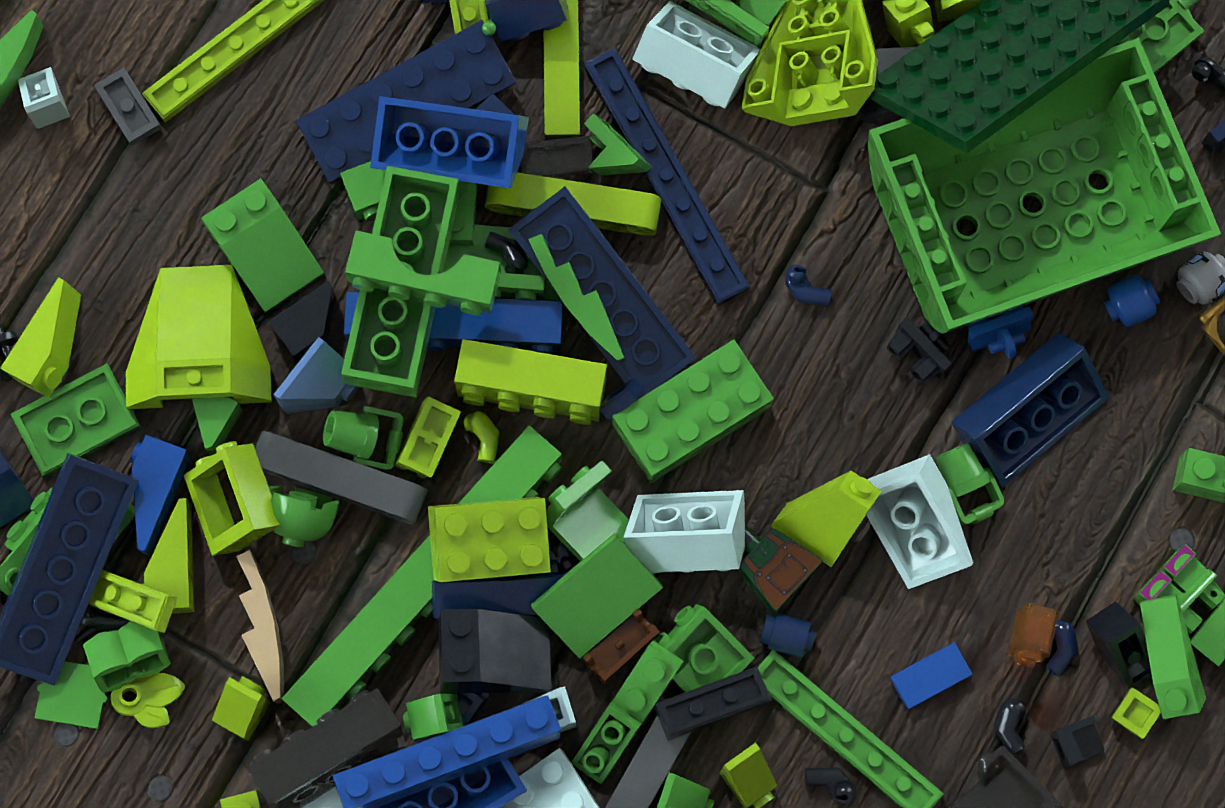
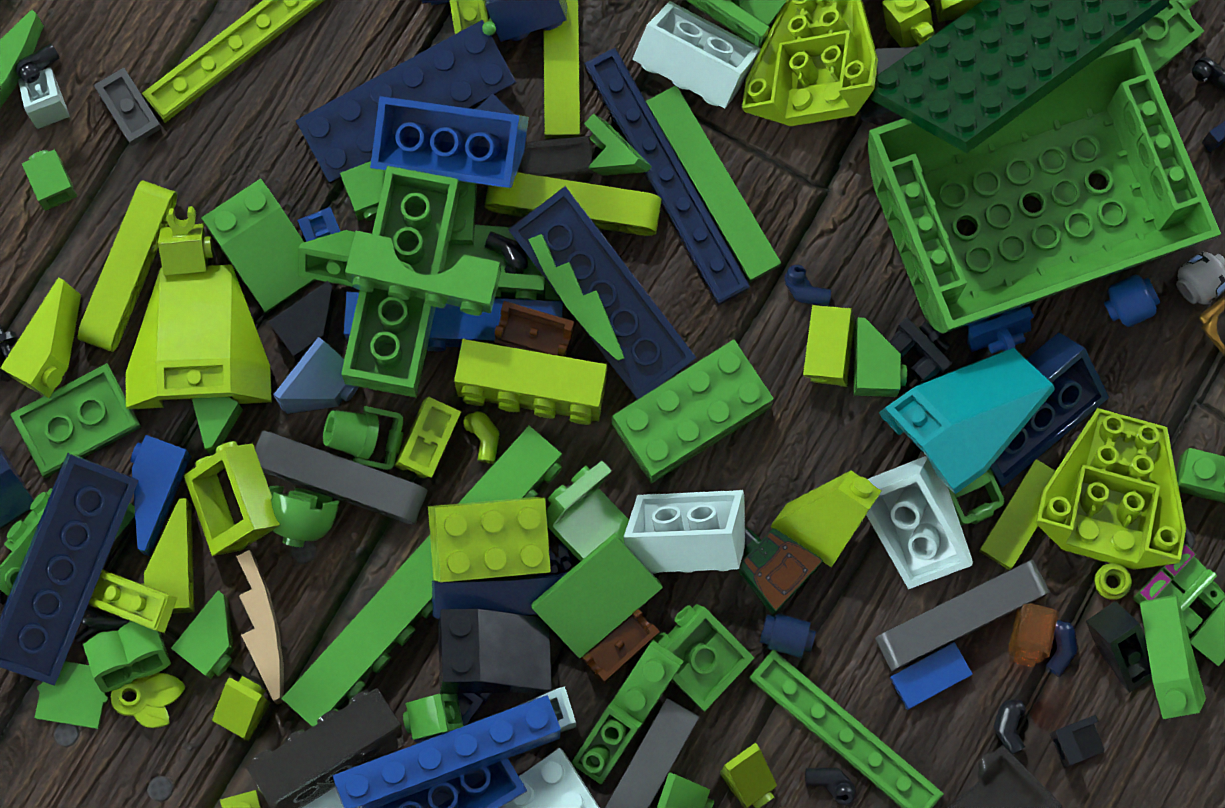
dark blue tile [600,379,642,420] -> none
black tile [654,666,772,741] -> none
lime plate [1110,687,1161,739] -> none
none -> black arm [16,43,60,83]
none -> bright green brick [22,149,78,211]
none -> lime beam [78,180,177,352]
none -> lime brick [158,206,214,275]
none -> bright green slope [171,591,234,679]
none -> blue tile [297,207,341,242]
none -> bright green slope [298,230,355,287]
none -> reddish brown hinge [494,301,574,357]
none -> bright green tile [646,86,781,283]
none -> lime hinge [803,305,855,387]
none -> bright green slope [853,317,907,397]
none -> dark grey beam [875,560,1051,671]
none -> teal wedge [879,348,1055,494]
none -> lime tile [979,459,1055,570]
none -> lime wedge [1036,408,1186,570]
none -> lime plate [1094,563,1132,600]

